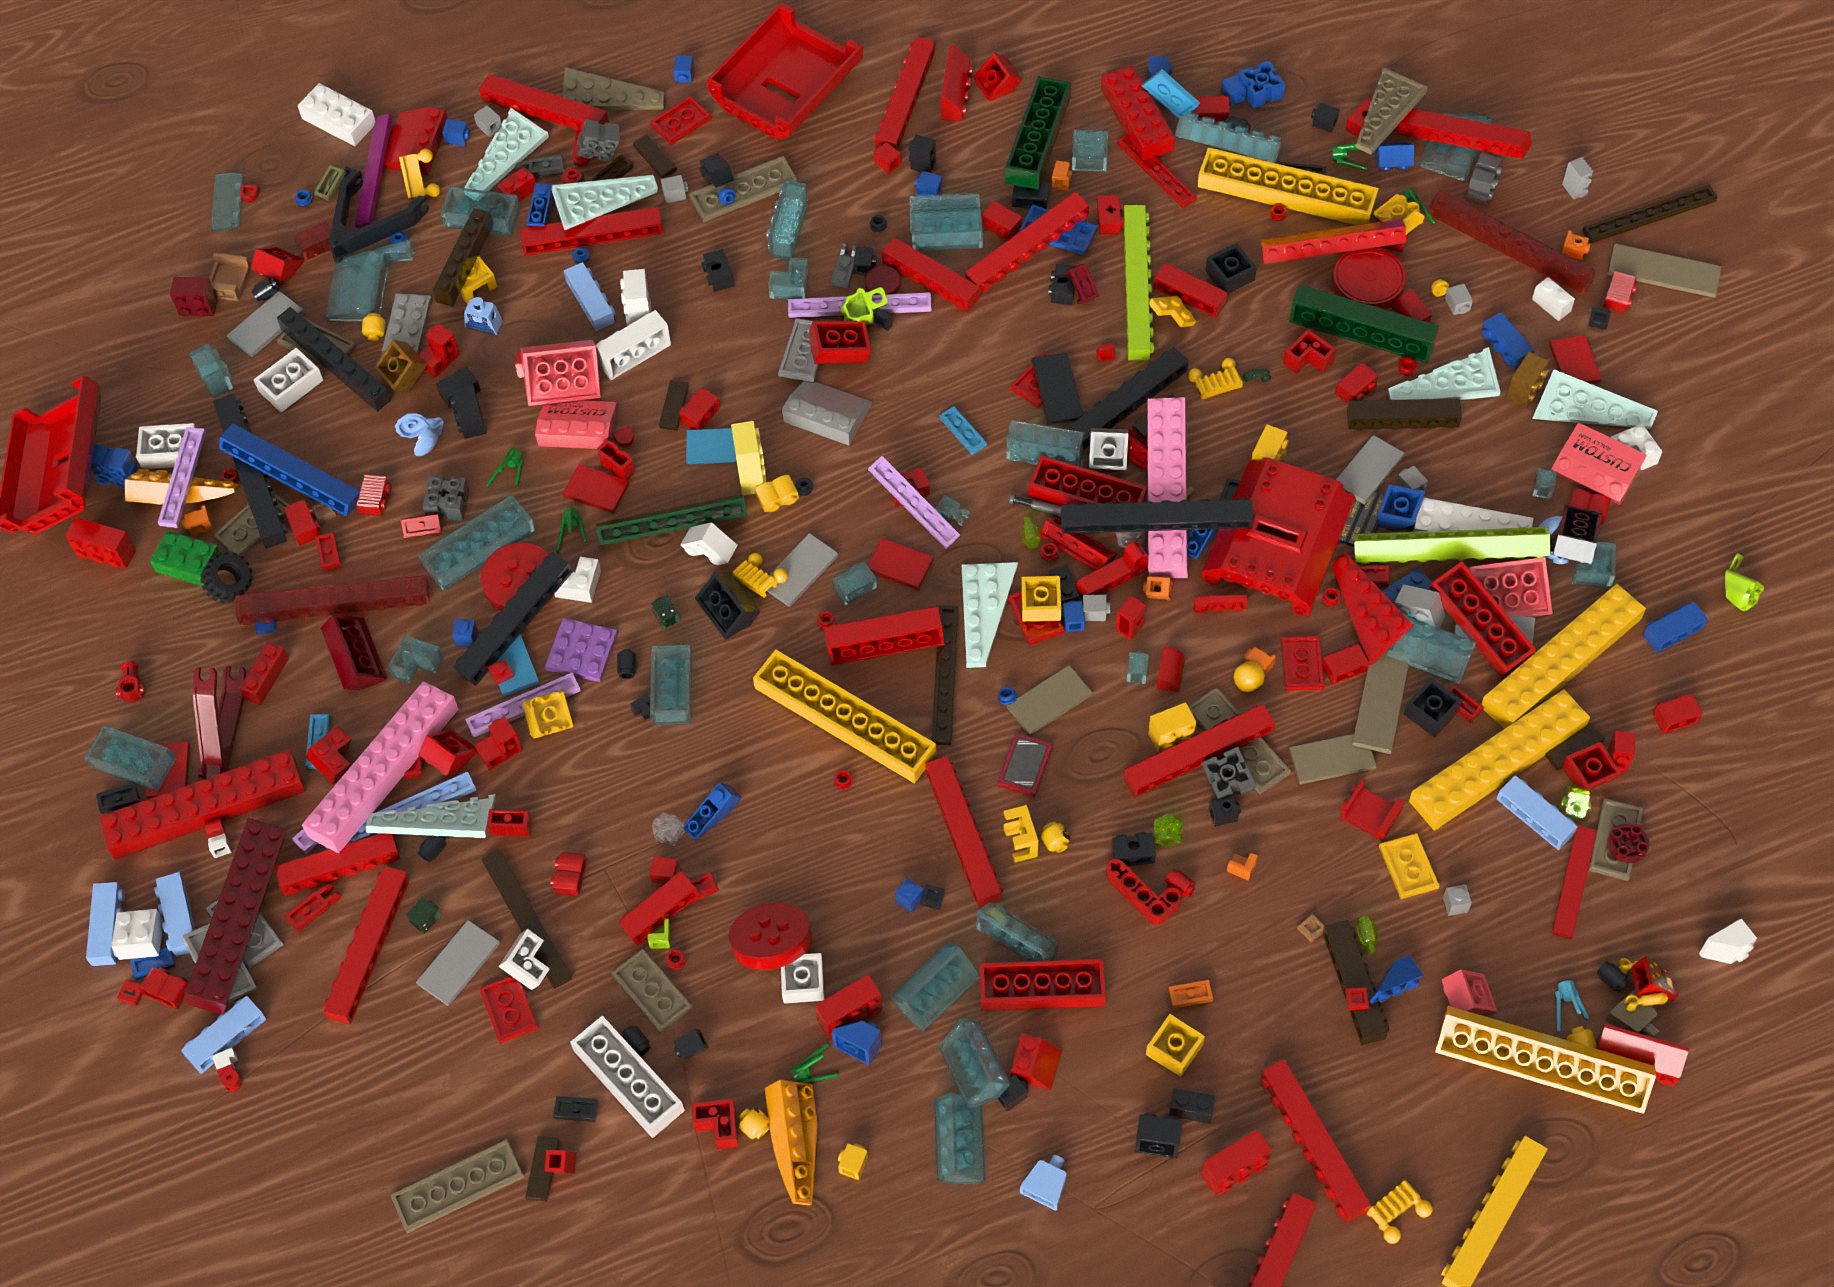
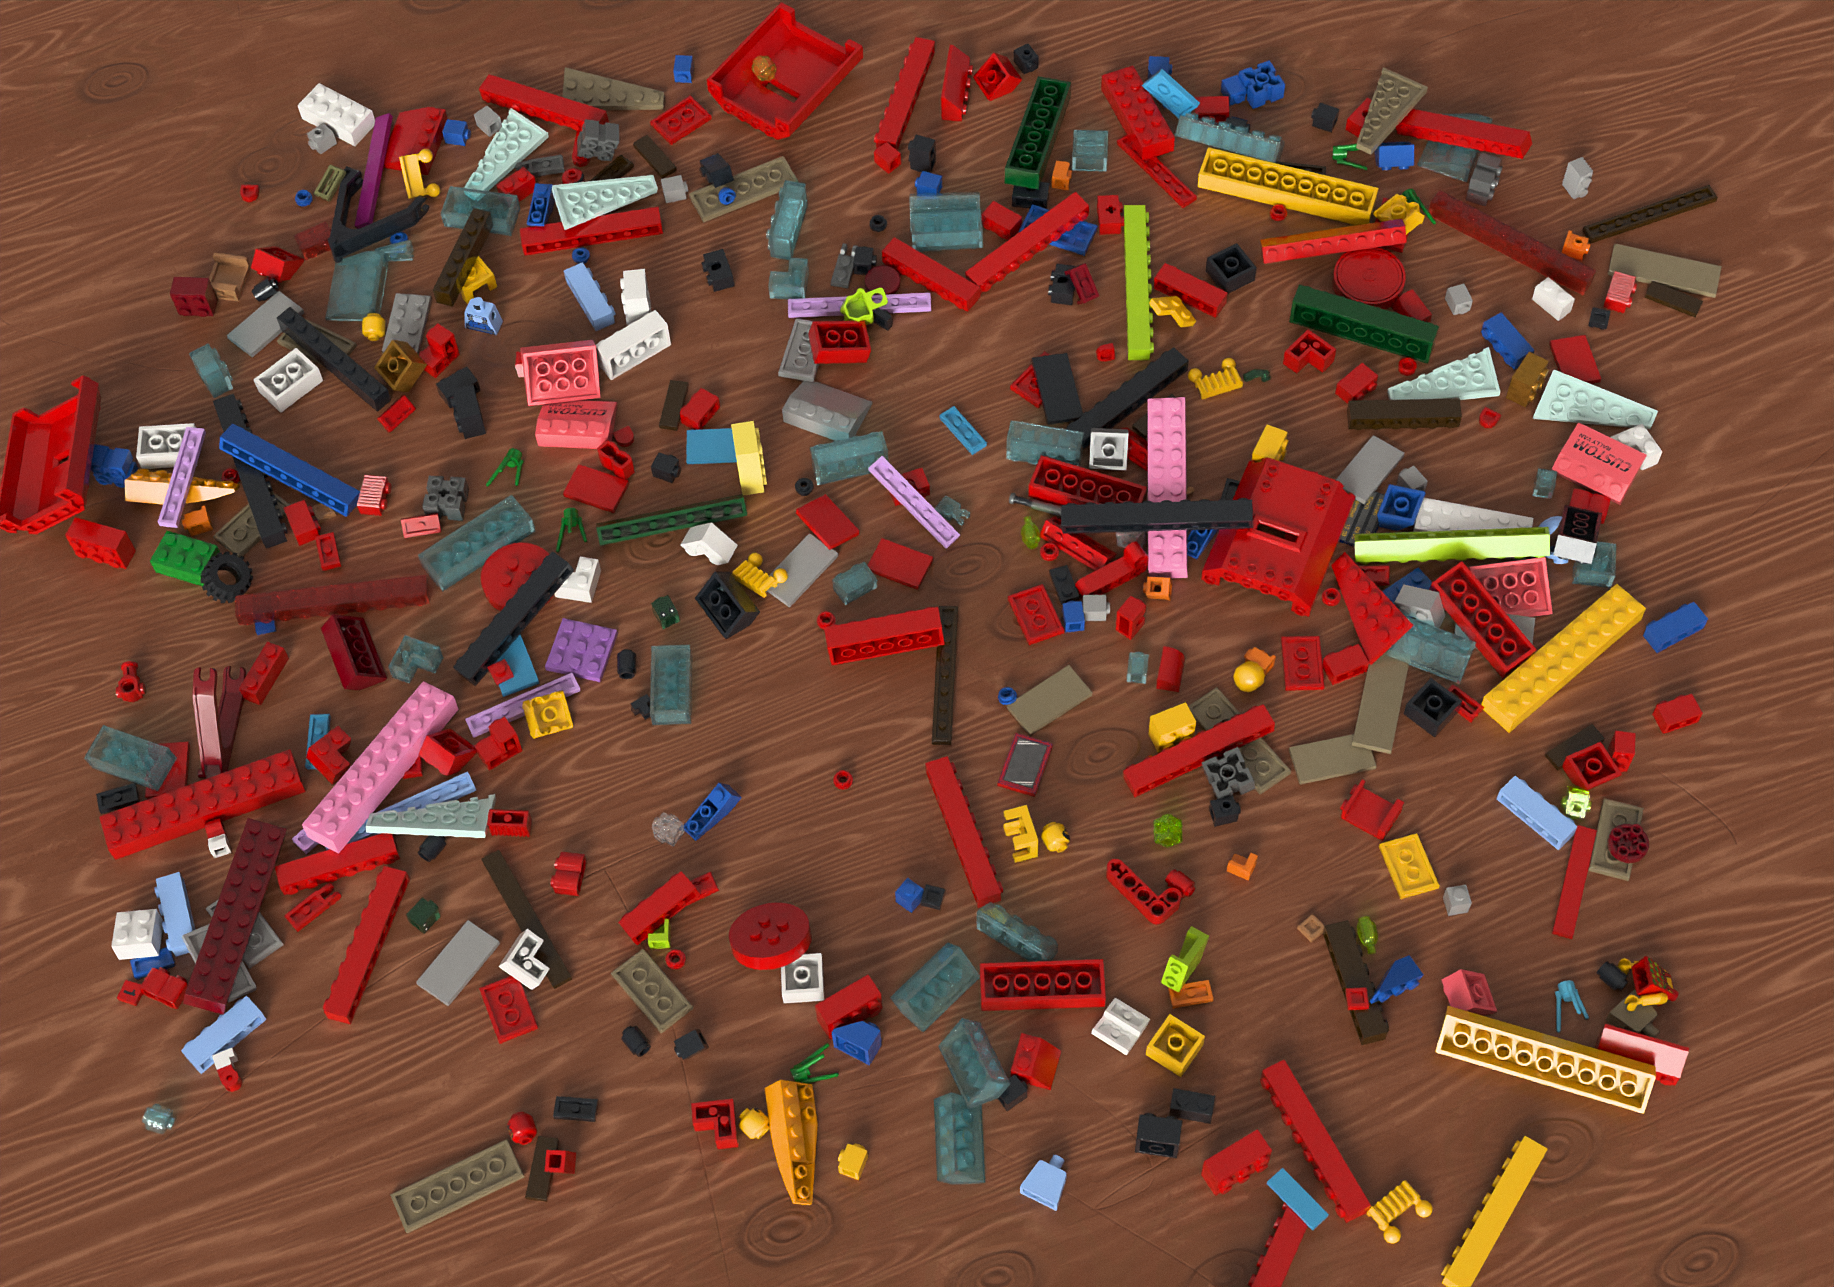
light blue brick [86,882,125,966] -> none
clear light blue windscreen [211,173,243,232] -> none
light blue animal [395,413,444,456] -> none
blue brick [452,618,478,647] -> none
white brick [570,1016,685,1138] -> none
red brick [649,856,682,884] -> none
yellow brick [753,649,937,784] -> none
yellow brick [755,475,799,512] -> none
light aqua wing [962,562,1018,668] -> none
yellow brick [1021,576,1061,621] -> none
black brick [1112,832,1156,866] -> none
red hinge [1193,595,1248,614] -> none
yellow brick [1409,689,1590,831] -> none
yellow plate [1431,279,1449,297] -> none
yellow head [1566,1026,1597,1049] -> none
white slope [1699,918,1757,964] -> none
lime piece [1725,553,1764,611] -> none
none -> clear light blue head [142,1104,176,1134]
none -> light grey brick [307,123,337,154]
none -> red plate [377,395,416,432]
none -> red head [507,1112,537,1145]
none -> black brick [651,452,681,483]
none -> clear yellow head [752,55,777,81]
none -> red tile [796,494,860,550]
none -> clear light blue brick [810,431,888,485]
none -> black brick [1014,44,1039,74]
none -> white slope [1091,998,1150,1055]
none -> lime panel [1161,926,1209,992]
none -> dark azure tile [1267,1168,1329,1231]
none -> red tile [1479,407,1501,428]
none -> dark brown tile [1644,281,1703,318]

